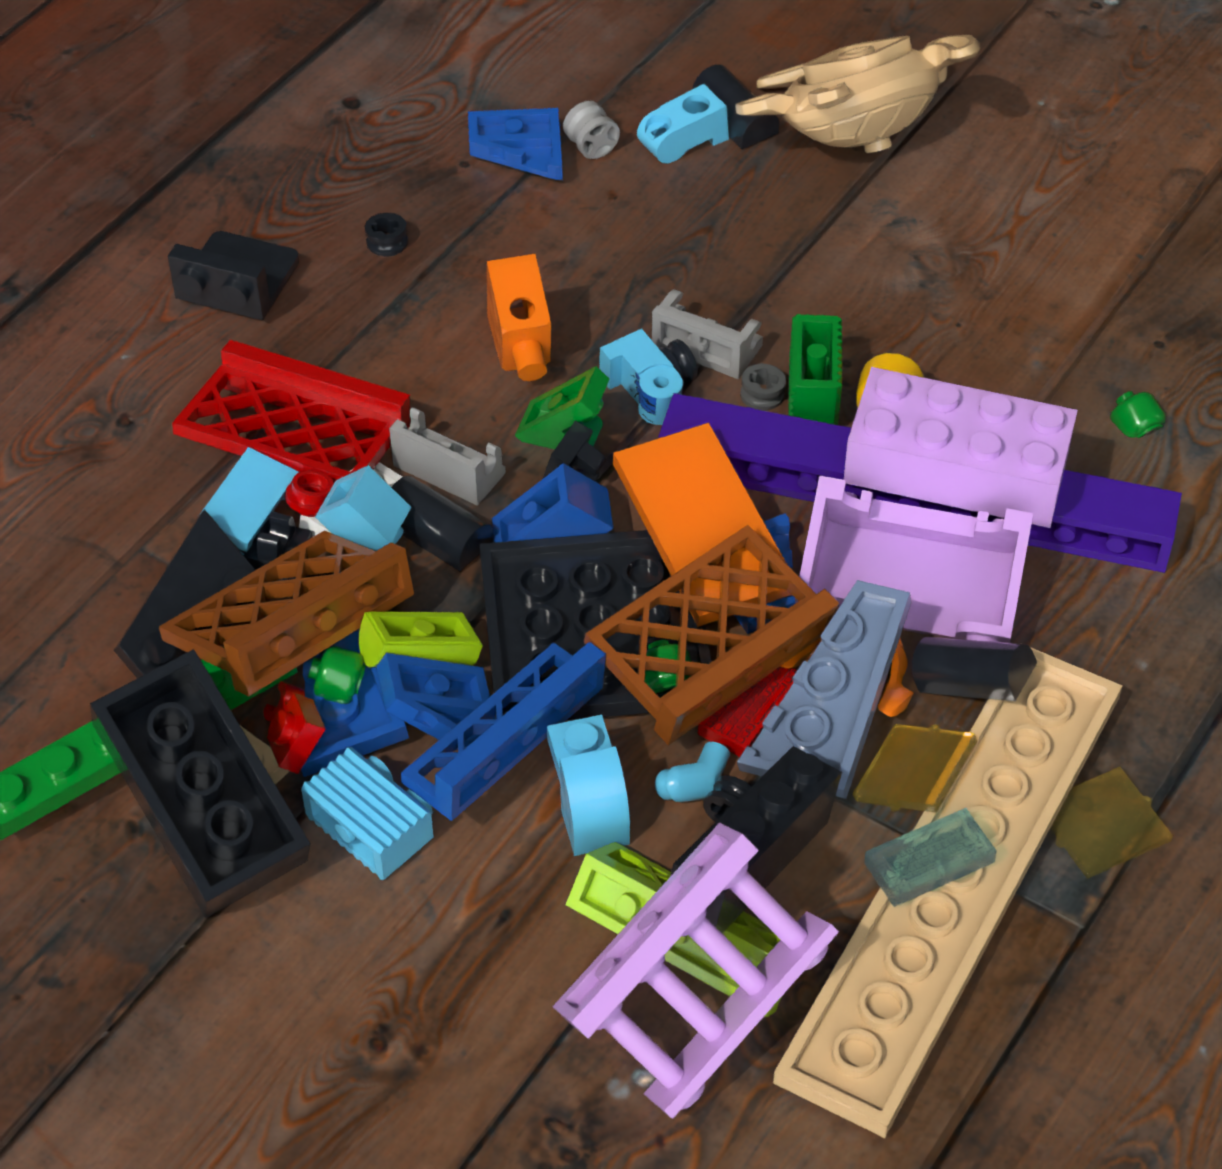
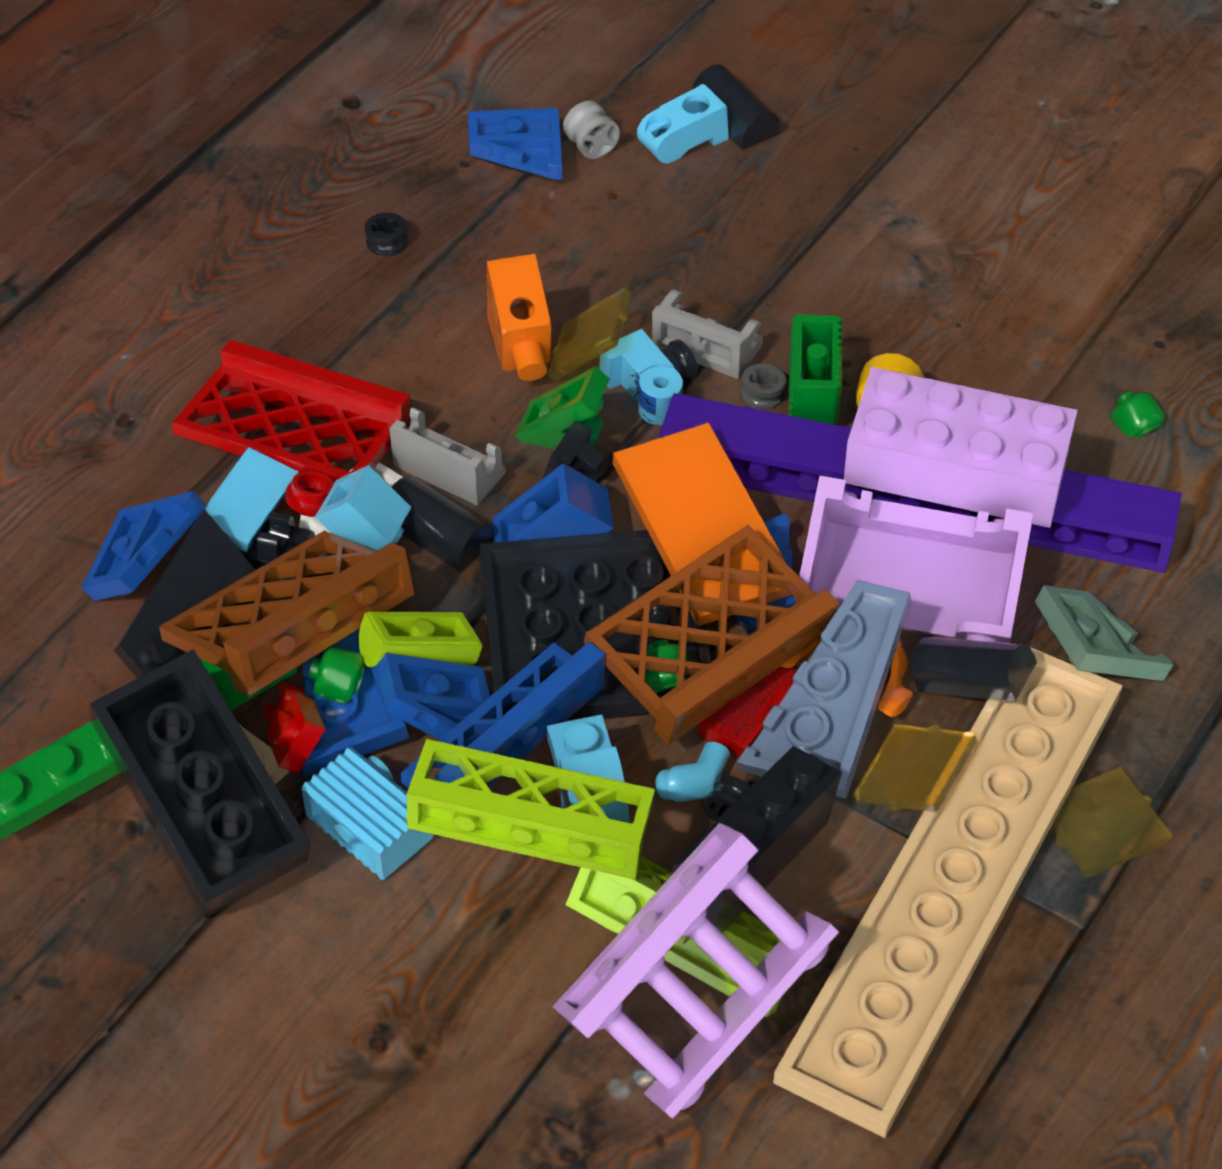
black bracket [167,231,299,320] -> none
tan animal [736,35,981,153] -> none
clear light blue tile [864,808,997,907] -> none
none -> blue wing [81,491,206,601]
none -> lime fence [407,739,655,880]
none -> clear yellow piece [548,287,632,382]
none -> sand green wing [1035,585,1173,681]

